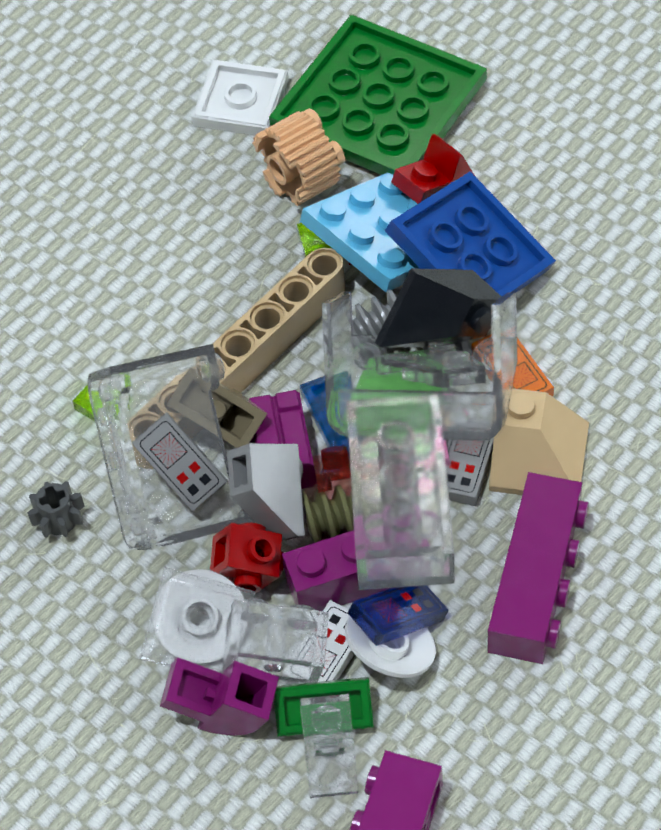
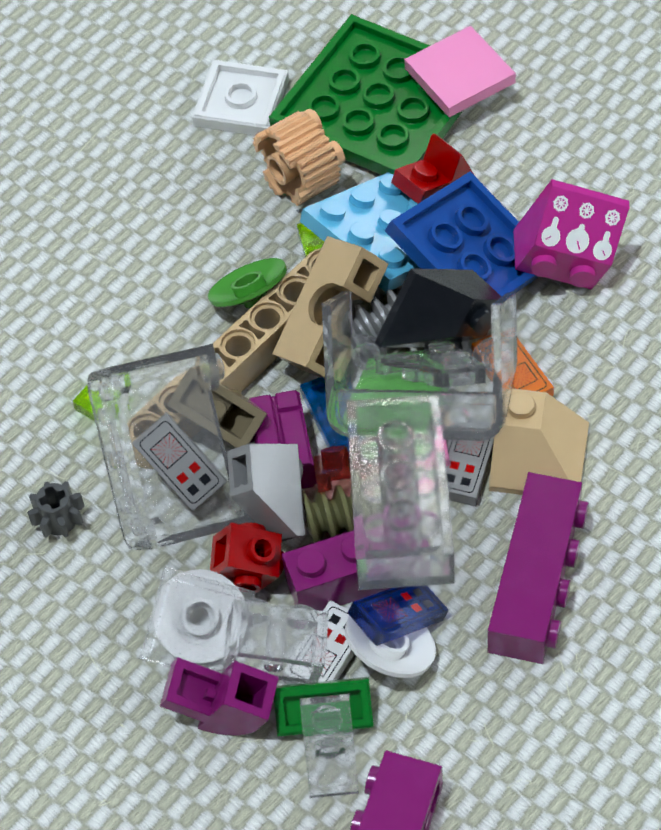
none -> bright green dish [208,258,287,308]
none -> tan arch [272,236,388,382]
none -> bright pink tile [405,25,516,117]
none -> dark pink slope [514,179,630,290]

